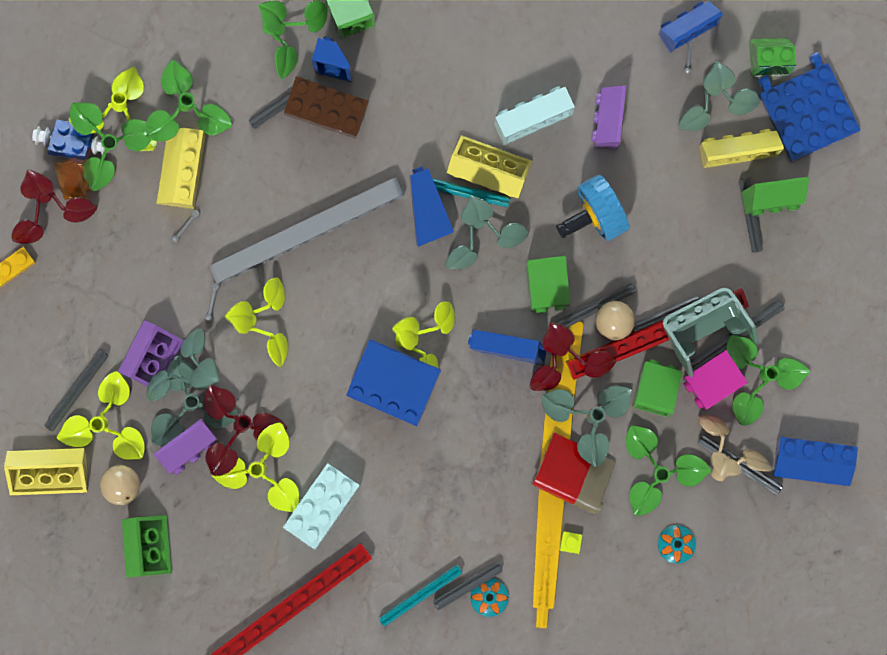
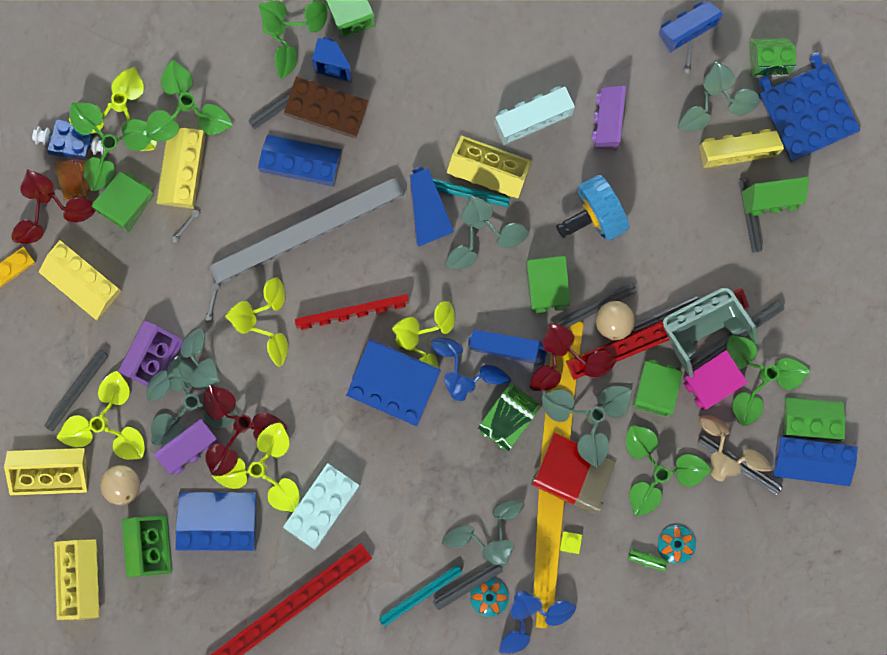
none -> light yellow slope [39,240,122,320]
none -> light yellow slope [54,539,100,620]
none -> bright green slope [92,172,154,233]
none -> slope [176,492,257,551]
none -> blue slope [258,135,342,187]
none -> red plate [294,294,409,331]
none -> blue plant [431,338,511,401]
none -> sand green plant [442,500,524,566]
none -> slope [478,383,542,451]
none -> blue plant [499,591,576,654]
none -> bright green pin [628,548,668,572]
none -> bright green slope [783,398,846,441]

